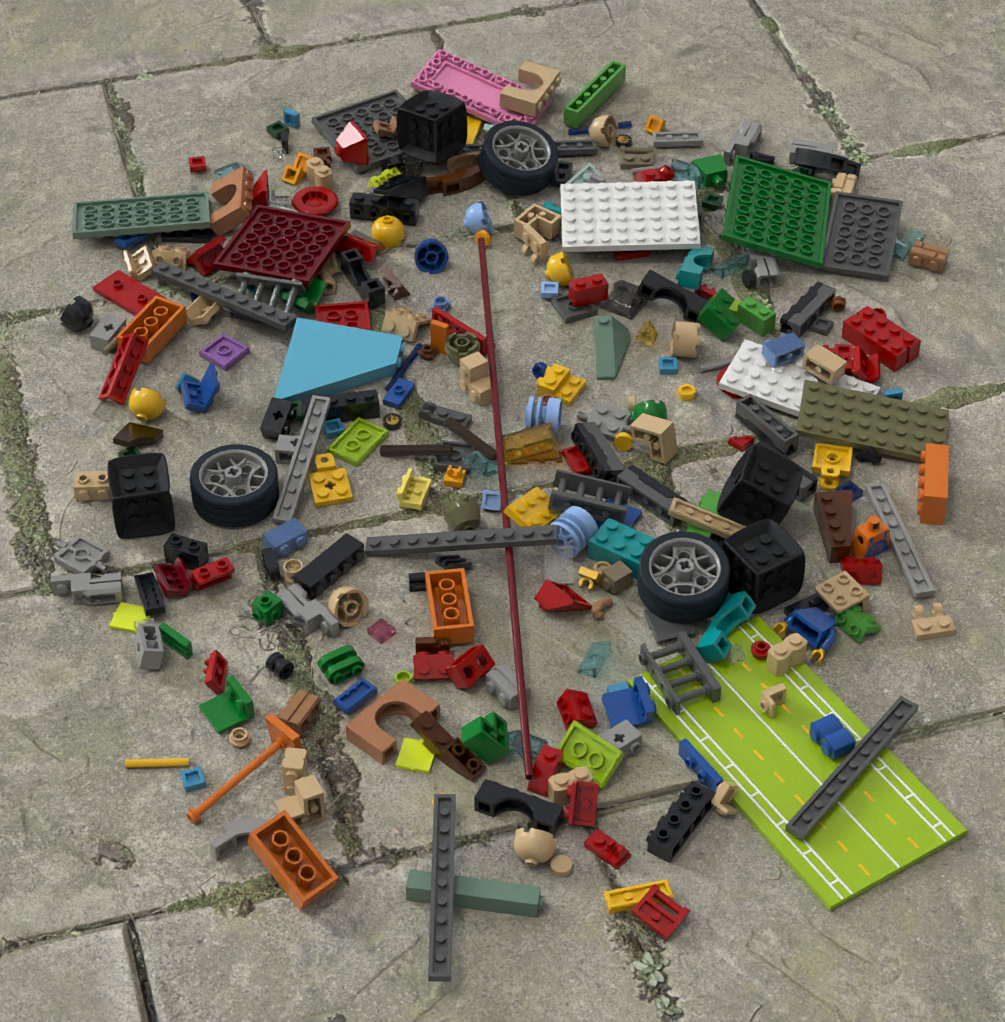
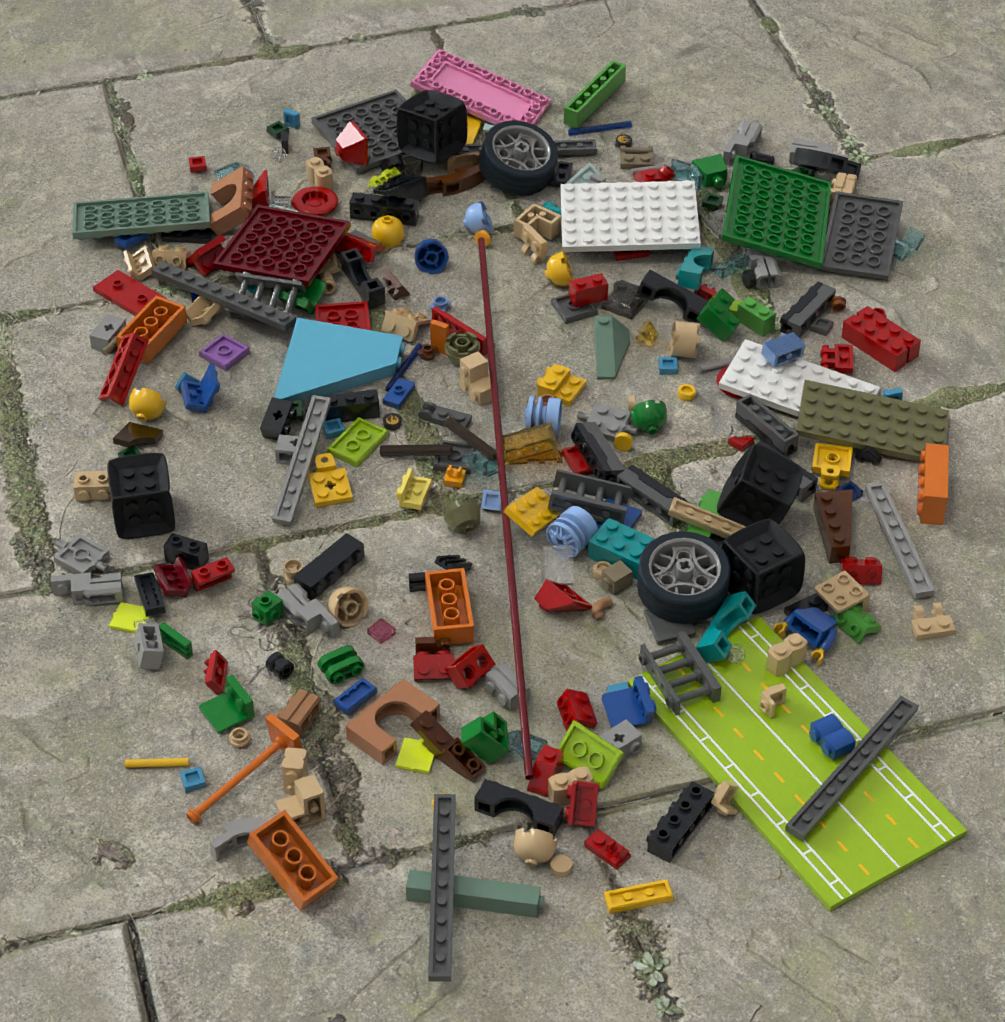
black cylinder [60,296,94,332] -> none
wheel [189,444,279,527] -> none
black beam [261,548,280,580] -> none
medium blue brick [262,518,308,559] -> none
light orange slope [281,152,312,185] -> none
dark grey plate [365,525,559,557] -> none
medium nougat bracket [373,116,397,138] -> none
lime plate [393,670,414,685] -> none
tan arch [499,61,562,117] -> none
blue plate [532,362,548,379] -> none
light blue plate [540,281,559,299] -> none
clear light blue slope [577,641,611,678] -> none
yellow tile [578,566,602,591] -> none
tan cylinder [589,115,618,148] -> none
tan brick [630,413,678,464] -> none
red plate [631,884,691,941] -> none
light orange tile [645,115,666,133] -> none
light grey plate [652,131,703,148] -> none
blue plate [678,738,723,795] -> none
red plate [751,641,771,660] -> none
tan brick [802,344,847,385] -> none
orange torso [850,516,890,559] -> none
red bracket [852,346,880,383] -> none
medium nougat brick [908,240,949,273] -> none

